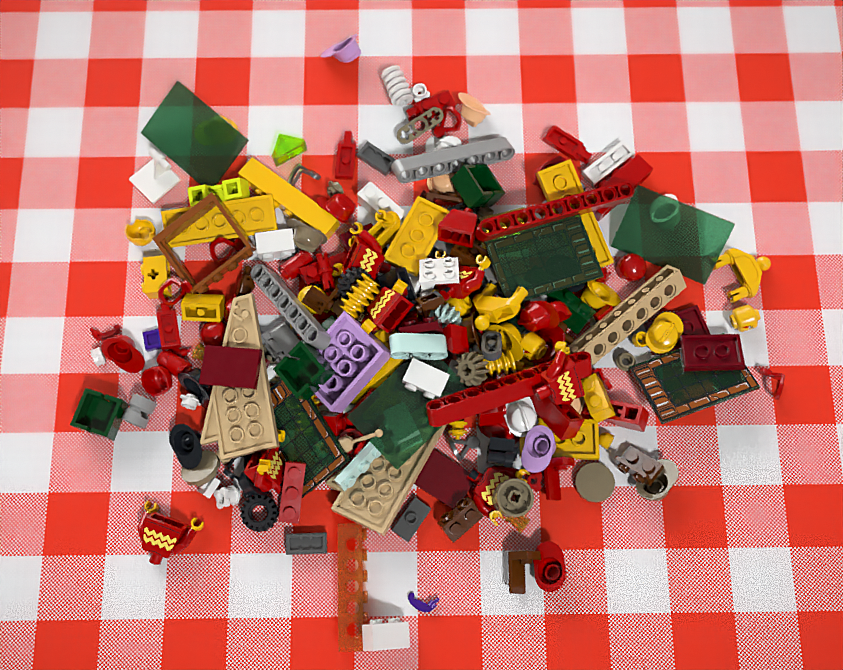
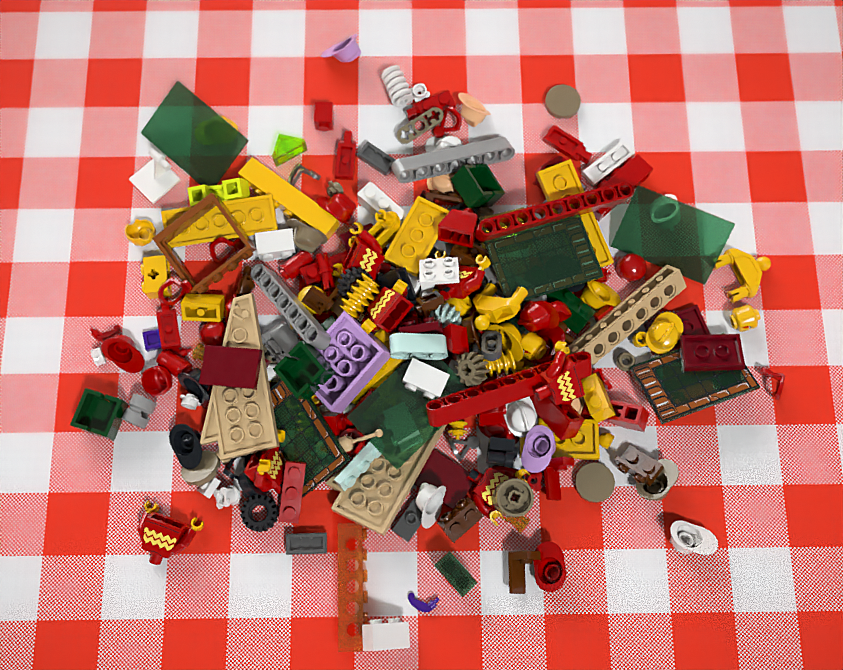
none -> red brick [314,102,334,132]
none -> white piece [415,483,446,529]
none -> clear green brick [434,551,478,598]
none -> dark tan tile [545,84,581,119]
none -> white piece [670,520,718,555]

